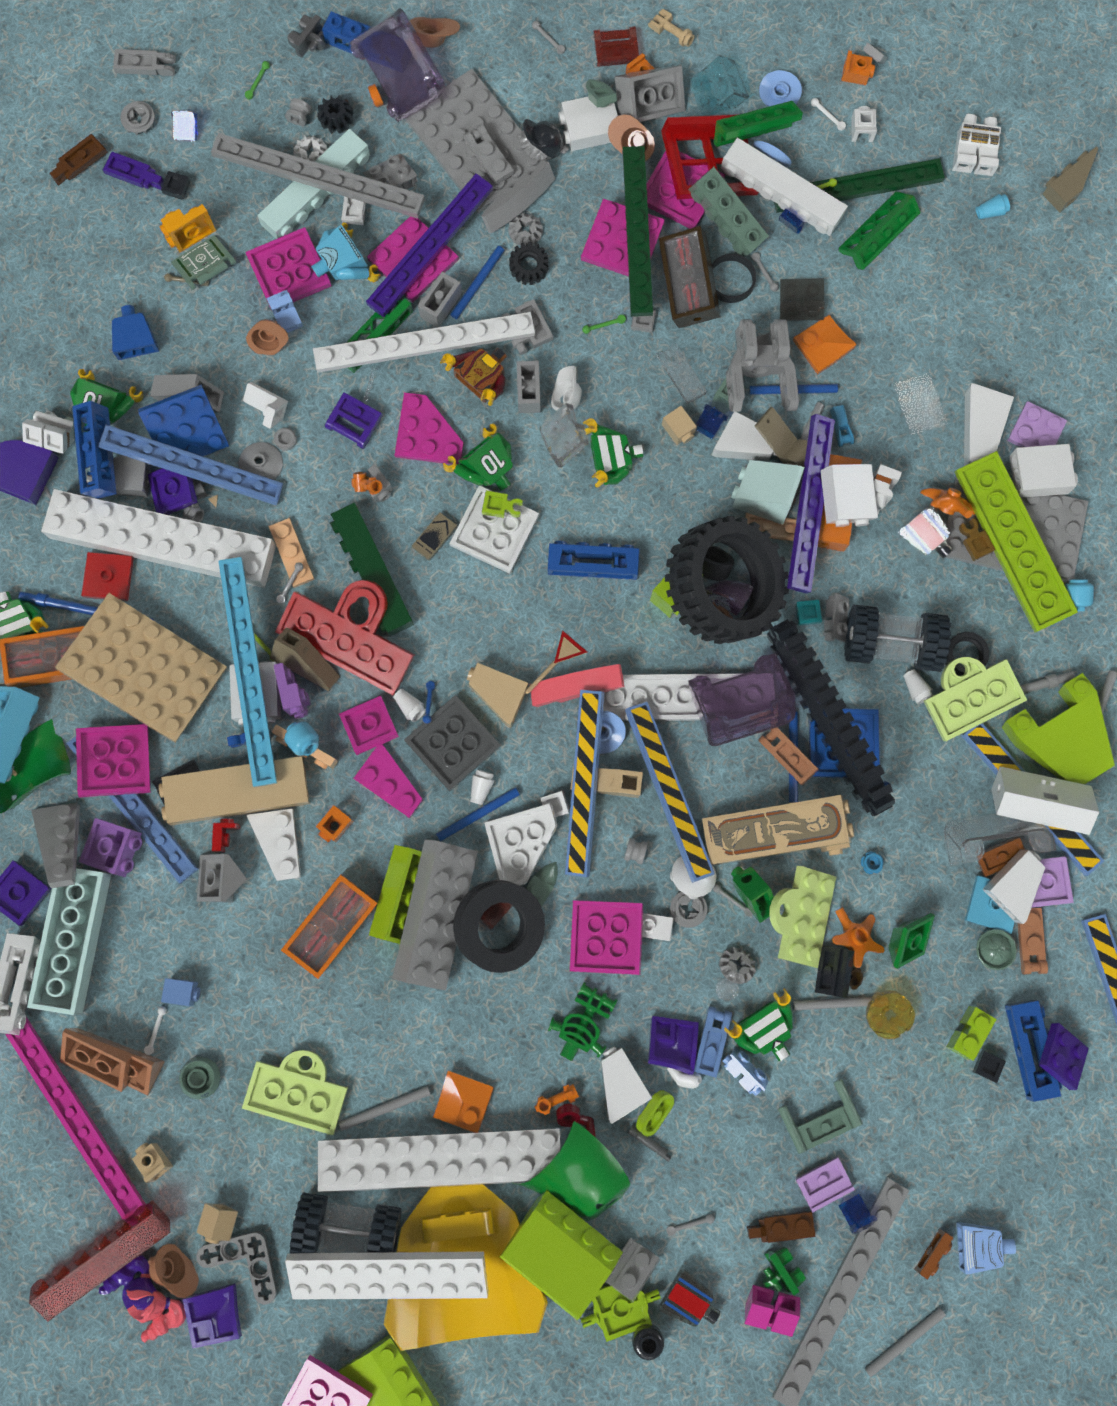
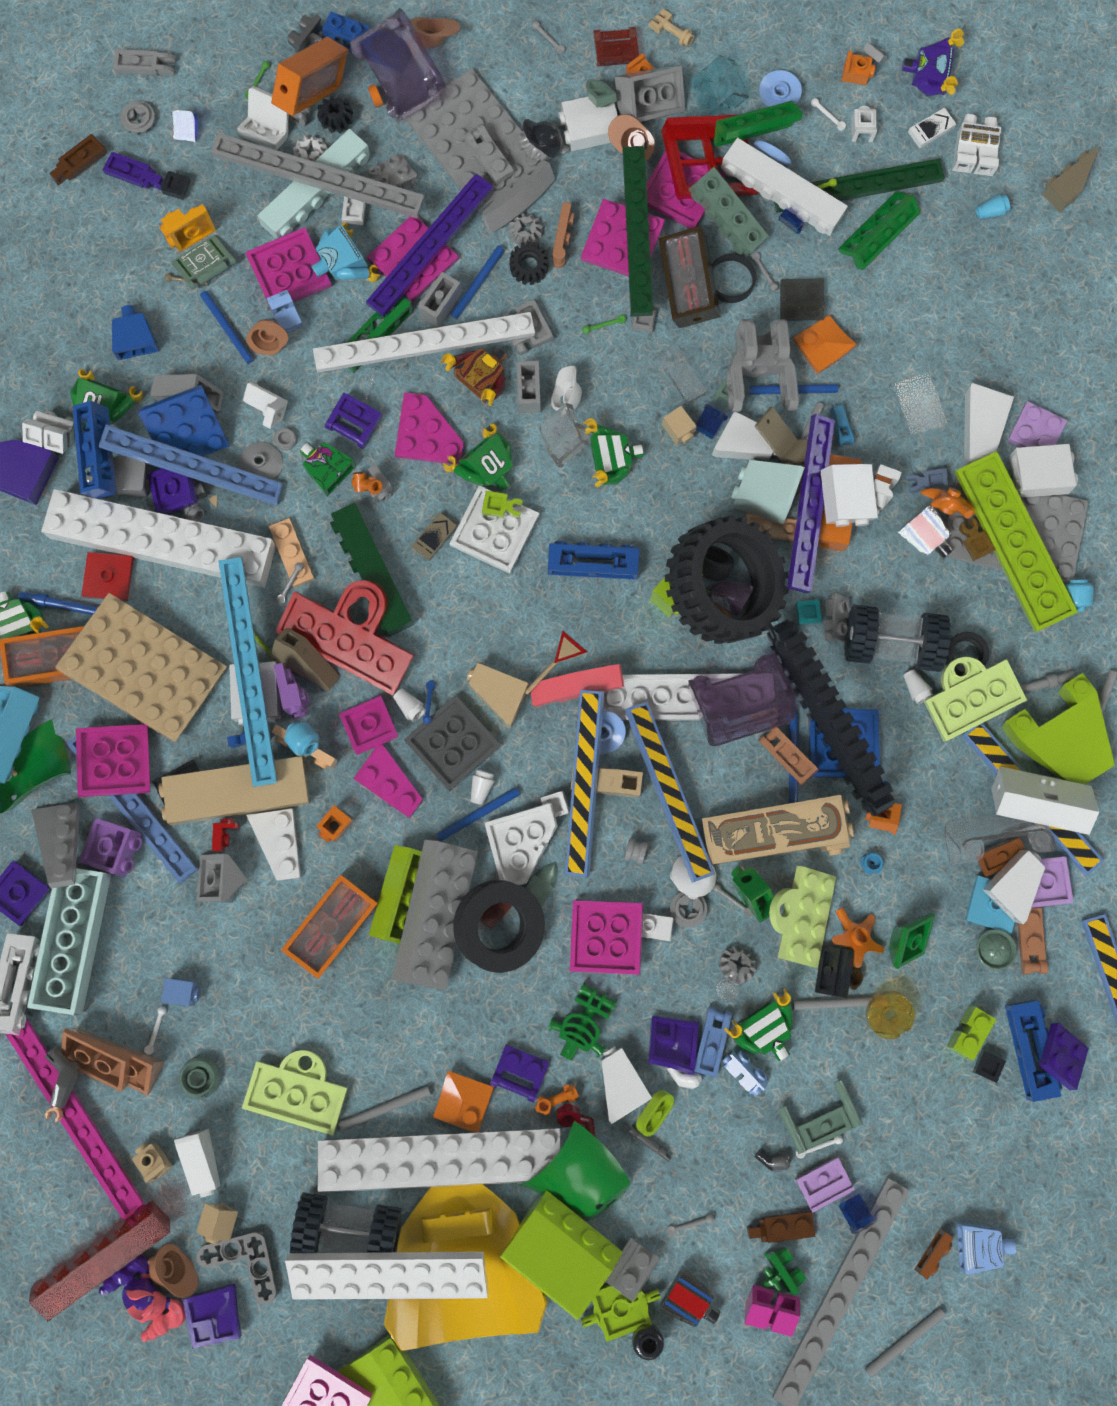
none -> dark grey arm [45,1046,79,1122]
none -> white slope [174,1129,221,1198]
none -> blue bar [200,291,255,364]
none -> white bracket [237,86,289,150]
none -> orange brick [271,37,349,116]
none -> green torso [300,442,356,497]
none -> dark purple plate [490,1045,549,1103]
none -> nougat plate [553,202,575,268]
none -> arm [754,1148,792,1171]
none -> white hinge [796,1135,843,1159]
none -> orange brick [865,803,902,835]
none -> dark purple torso [901,29,965,96]
none -> white tile [908,108,956,148]
none -> sand blue plate [908,468,949,493]

